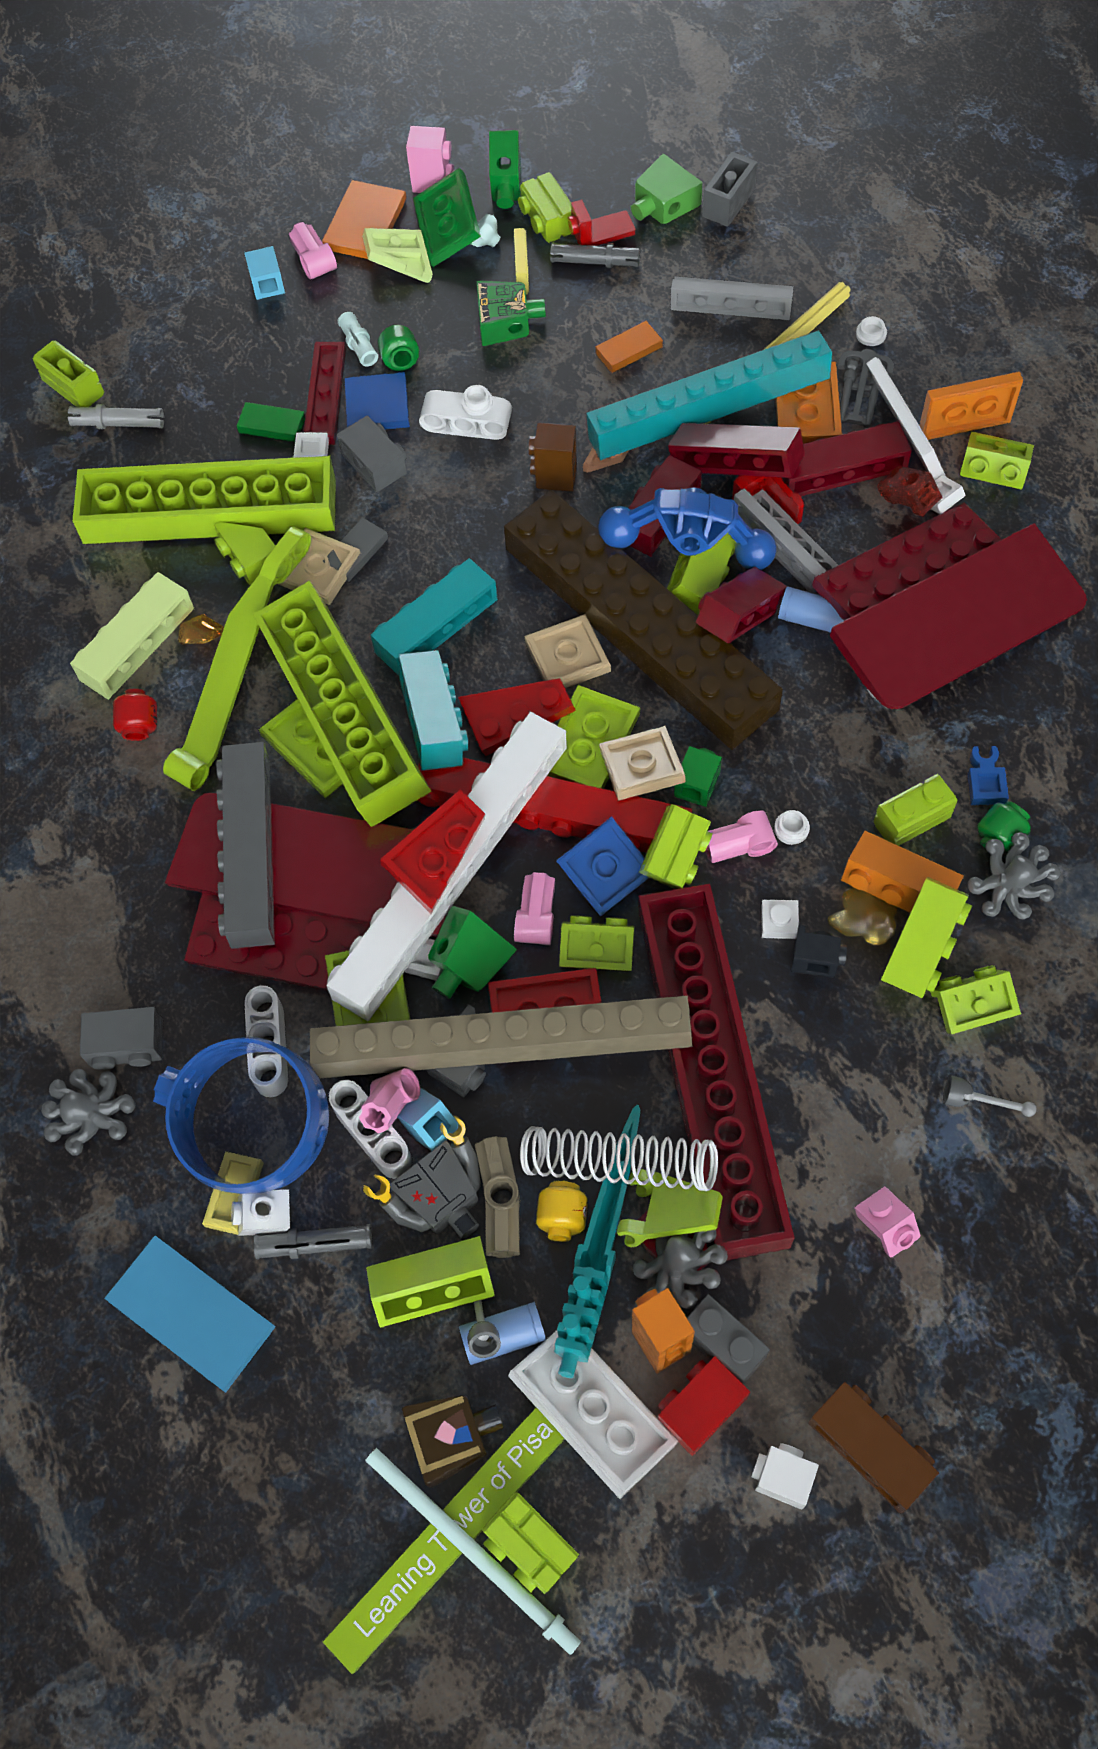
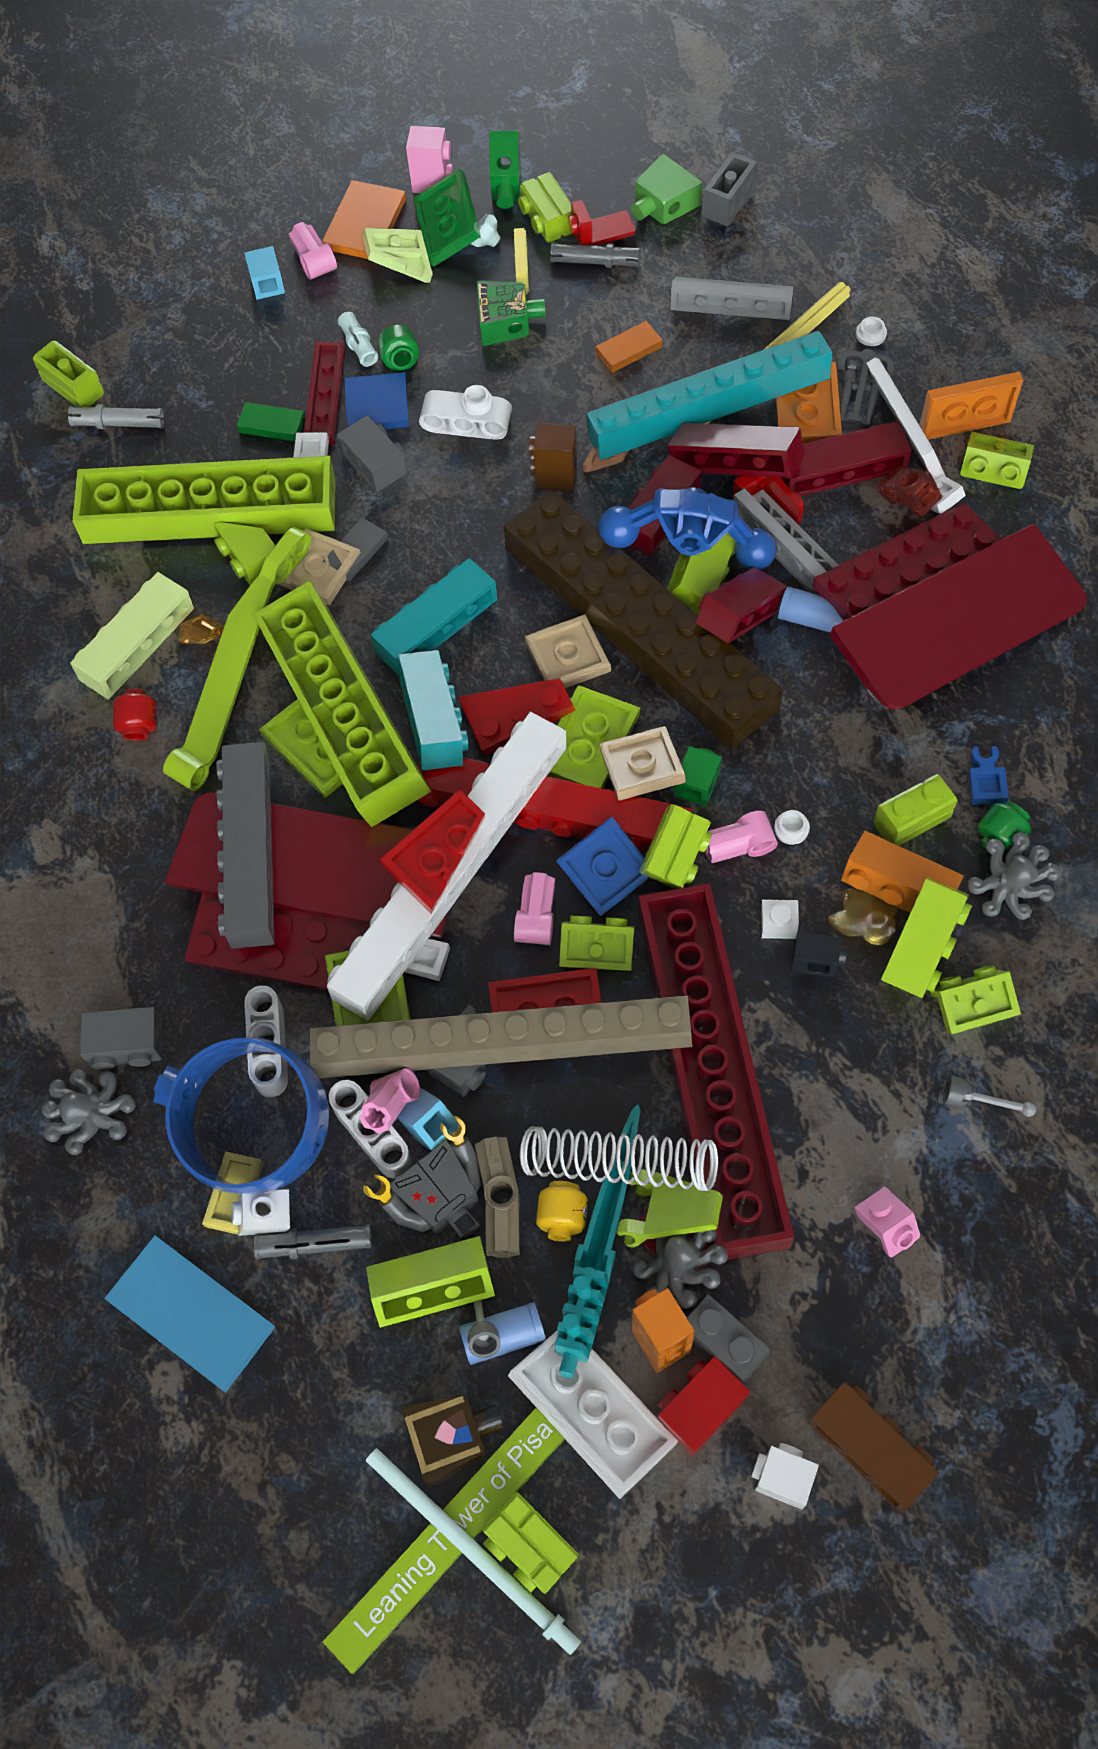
green torso [428,906,517,999] -> none

